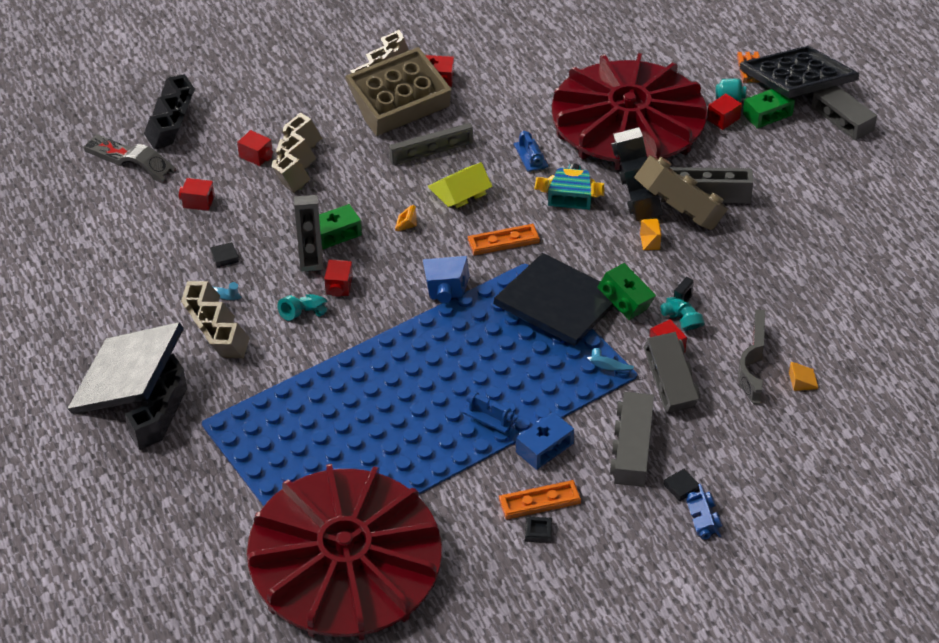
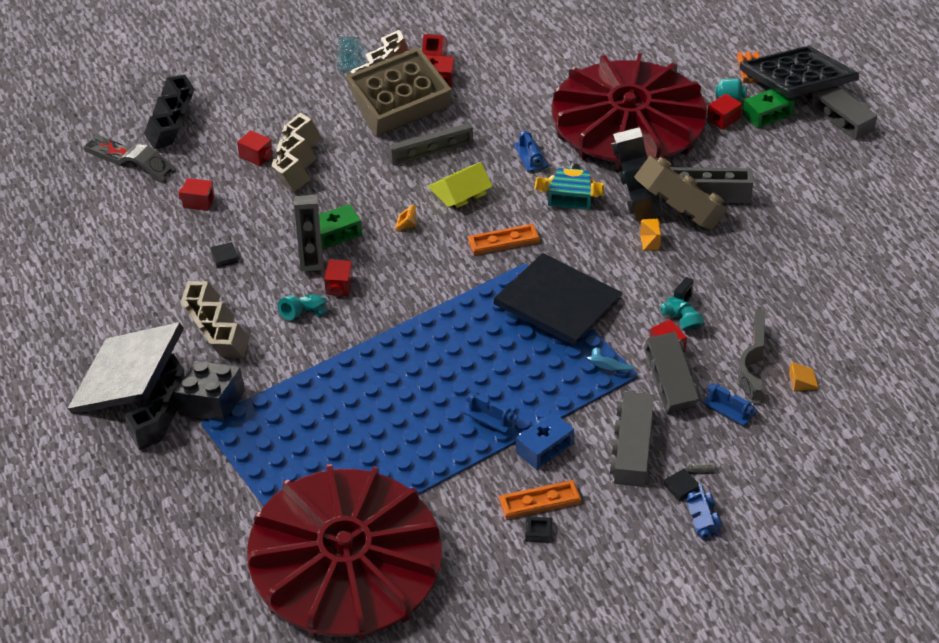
dark azure bar [212,282,242,300] -> none
blue torso [423,256,470,303] -> none
green brick [597,263,656,320] -> none
none -> black brick [174,361,246,422]
none -> clear light blue slope [337,37,359,70]
none -> red brick [422,34,448,56]
none -> light grey piece [679,463,722,474]
none -> blue hinge [702,383,758,426]

